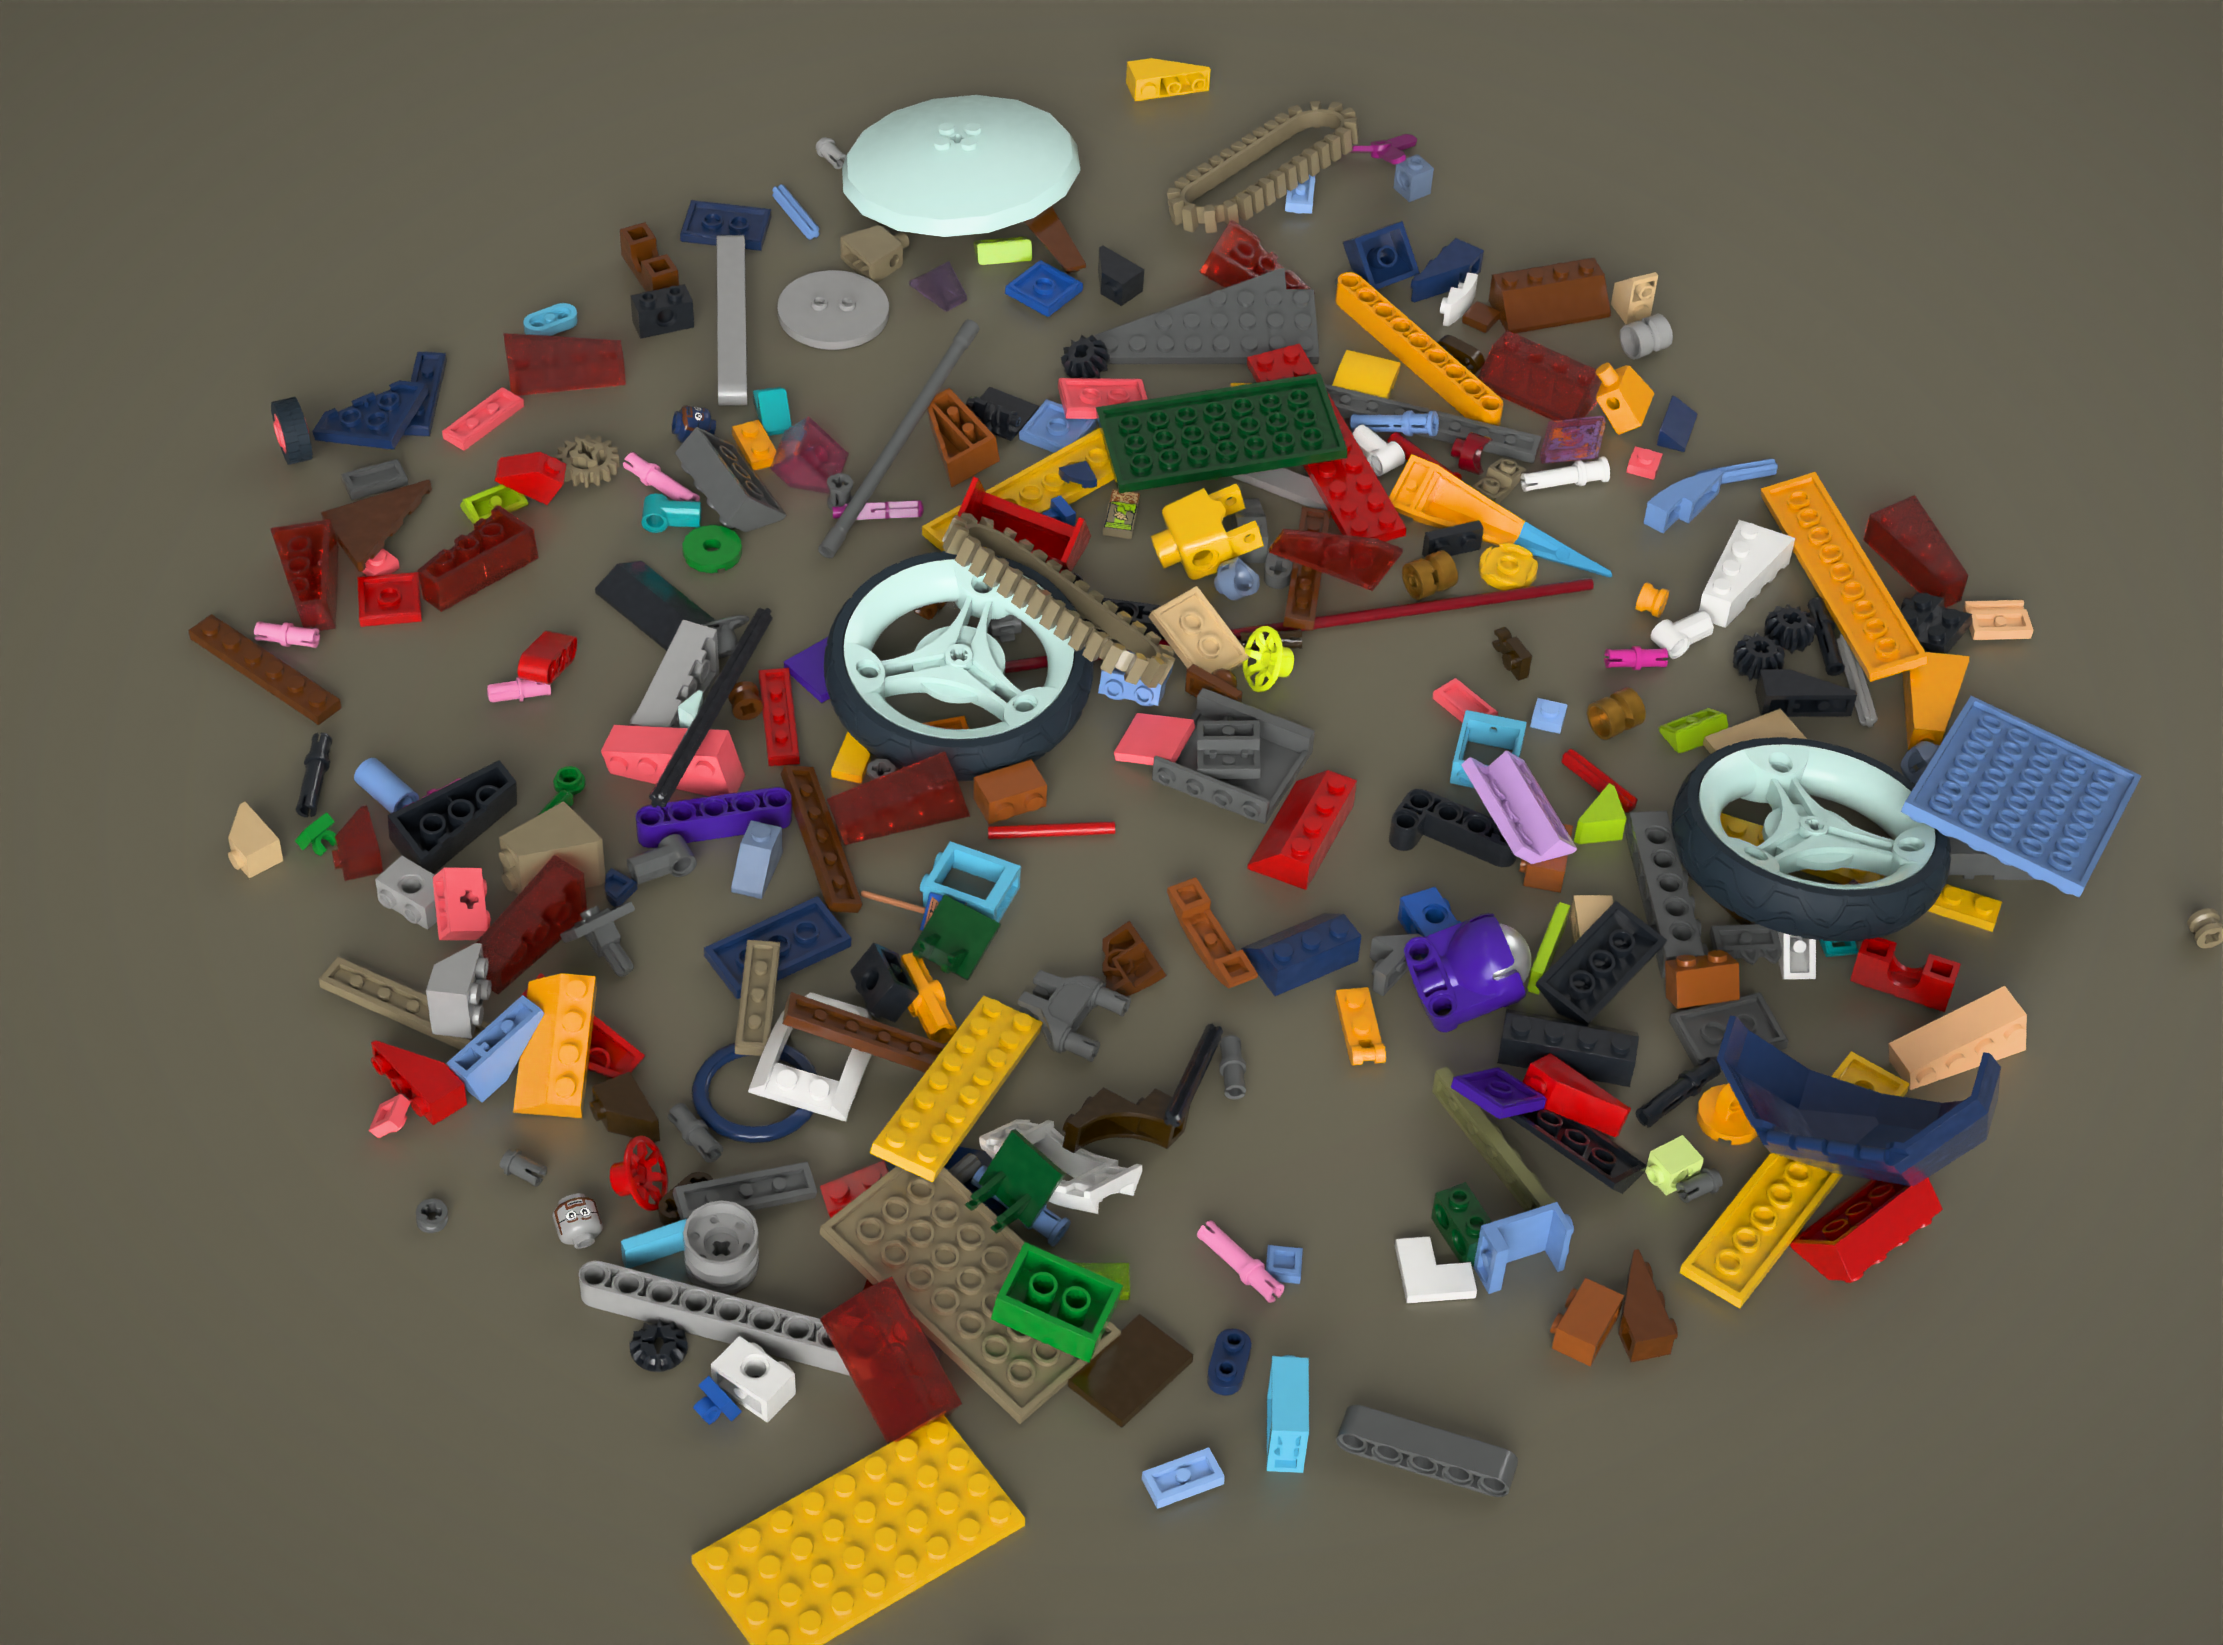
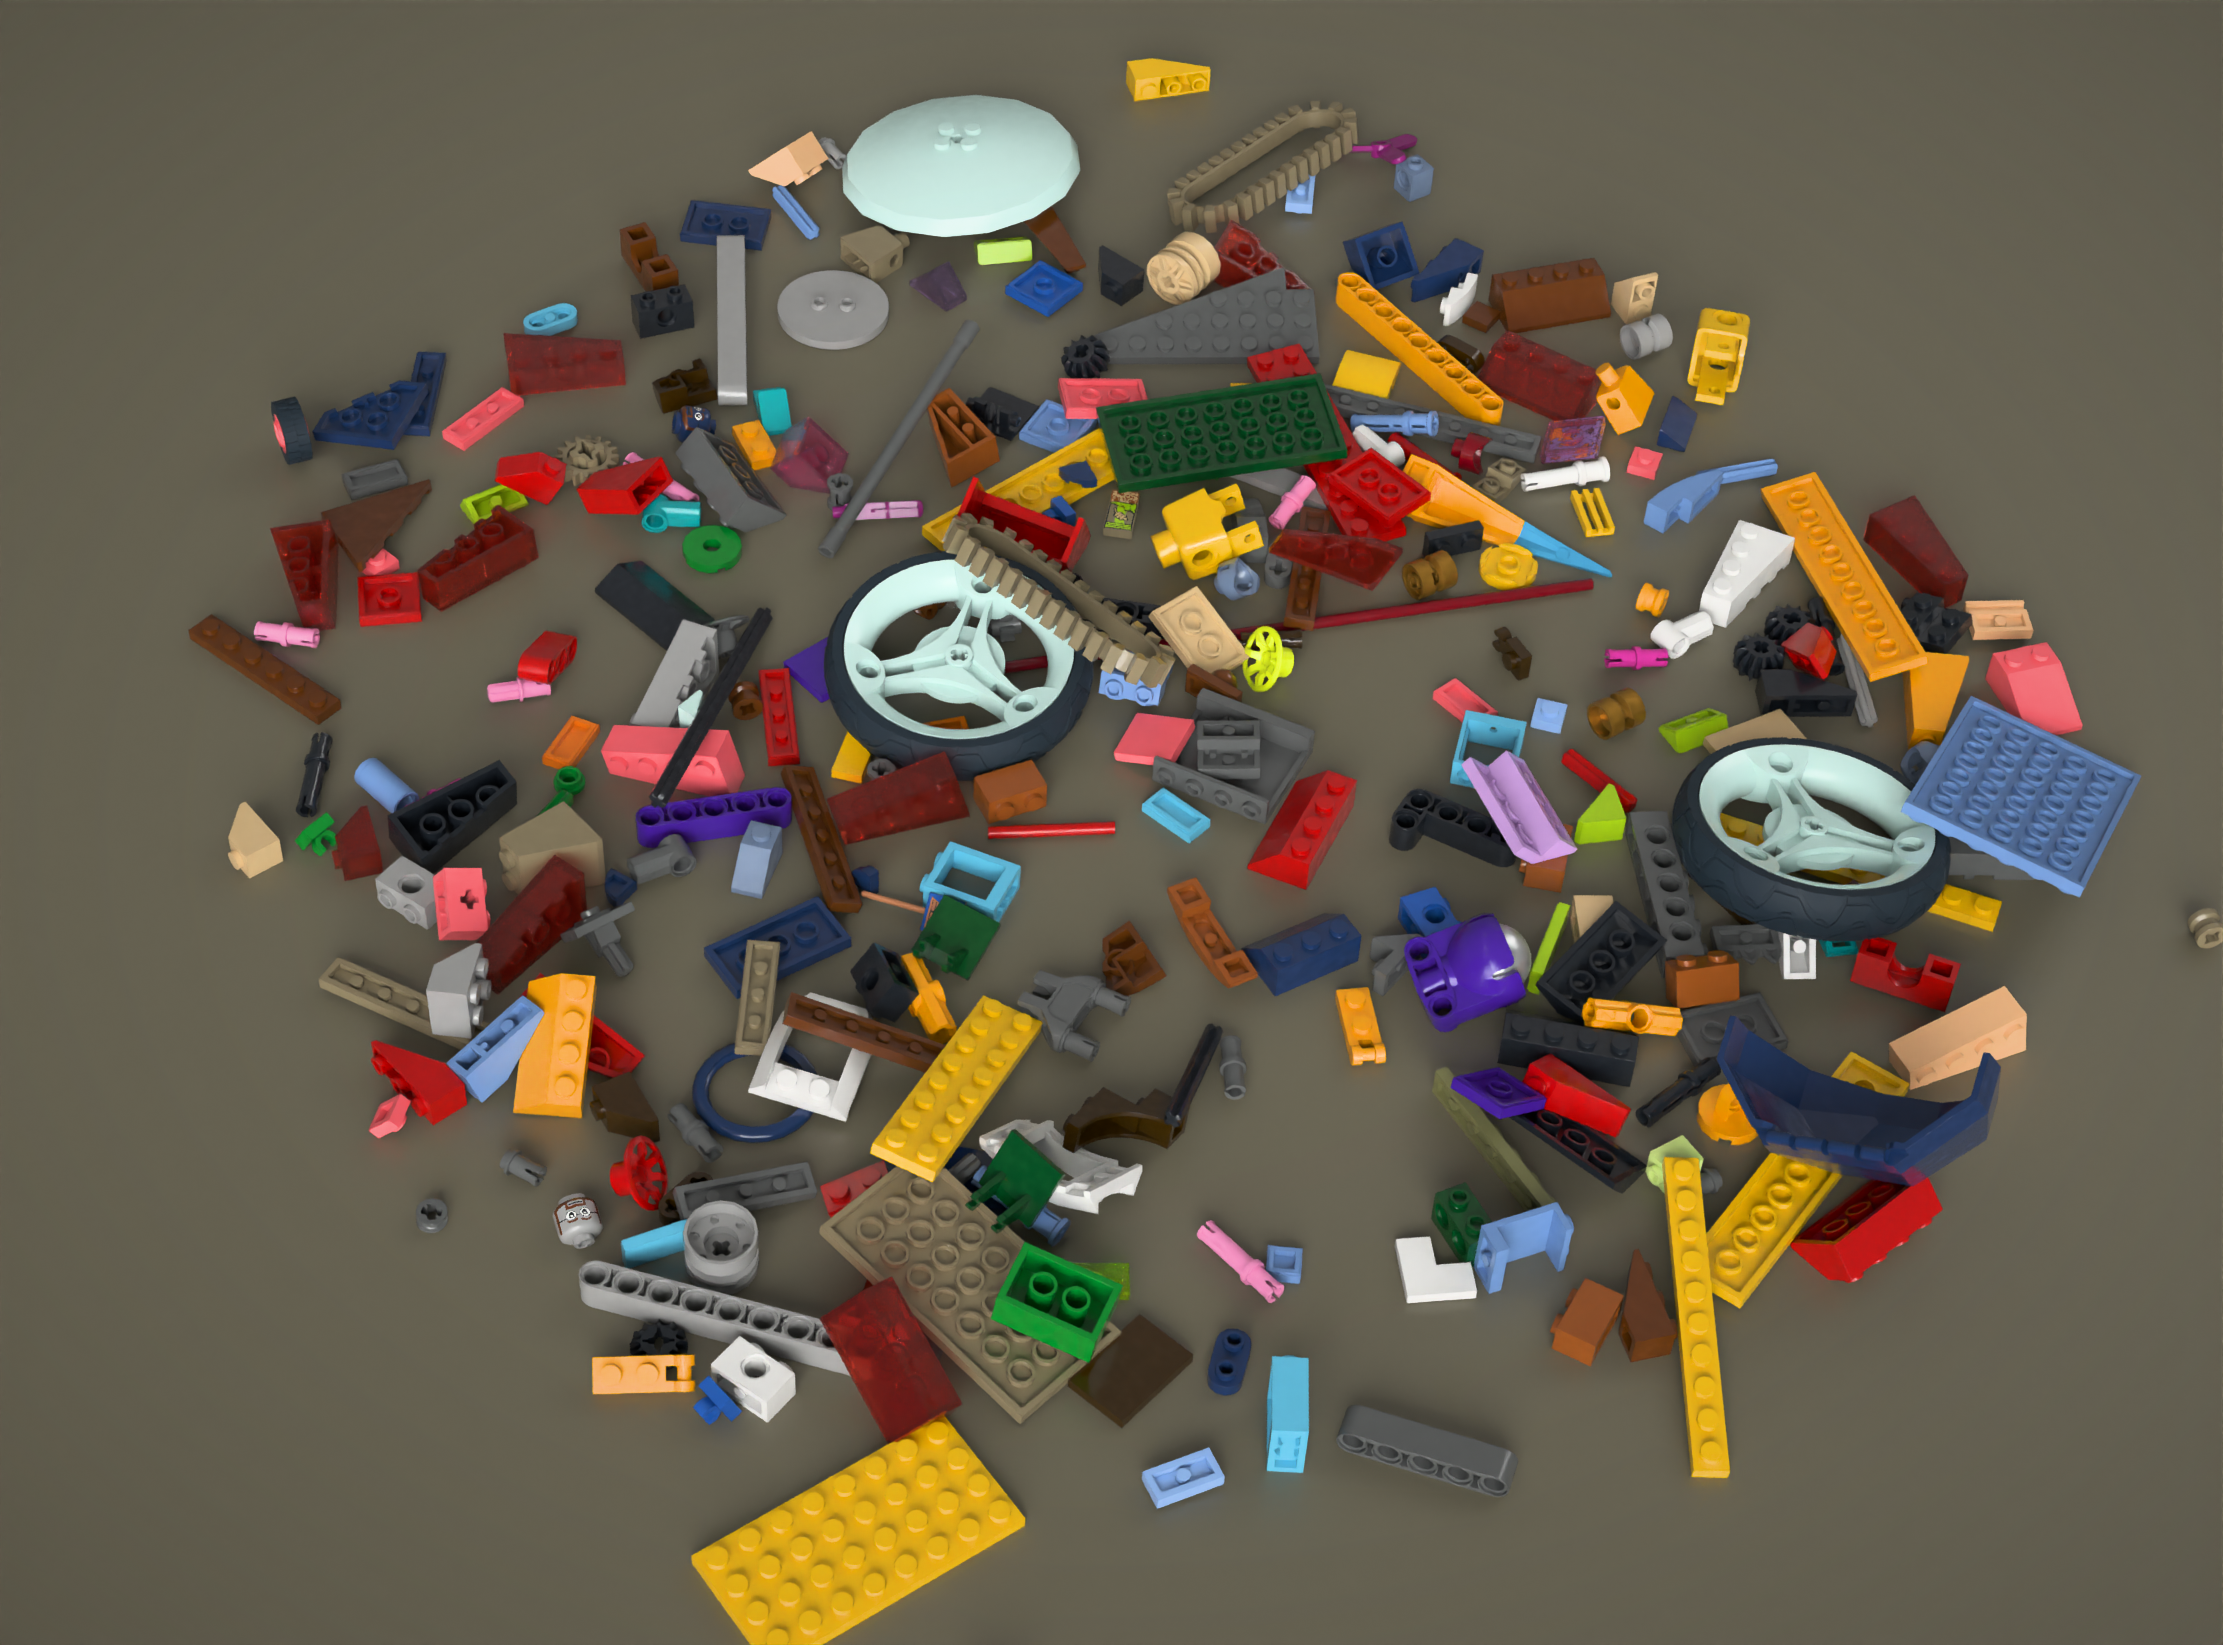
none -> orange tile [542,716,600,769]
none -> red slope [576,457,673,515]
none -> light orange plate [592,1354,696,1394]
none -> dark brown slope [652,358,718,414]
none -> light nougat slope [748,131,829,186]
none -> dark blue tile [851,865,879,894]
none -> medium azure tile [1142,787,1211,843]
none -> tan wheel [1147,232,1221,305]
none -> bright pink pin [1268,475,1316,530]
none -> red tile [1328,448,1431,527]
none -> yellow tile [1570,488,1615,537]
none -> light orange piece [1582,998,1683,1036]
none -> yellow plate [1662,1157,1730,1478]
none -> yellow piece [1687,308,1750,405]
none -> red slope [1781,623,1837,680]
none -> coral slope [1985,642,2083,735]

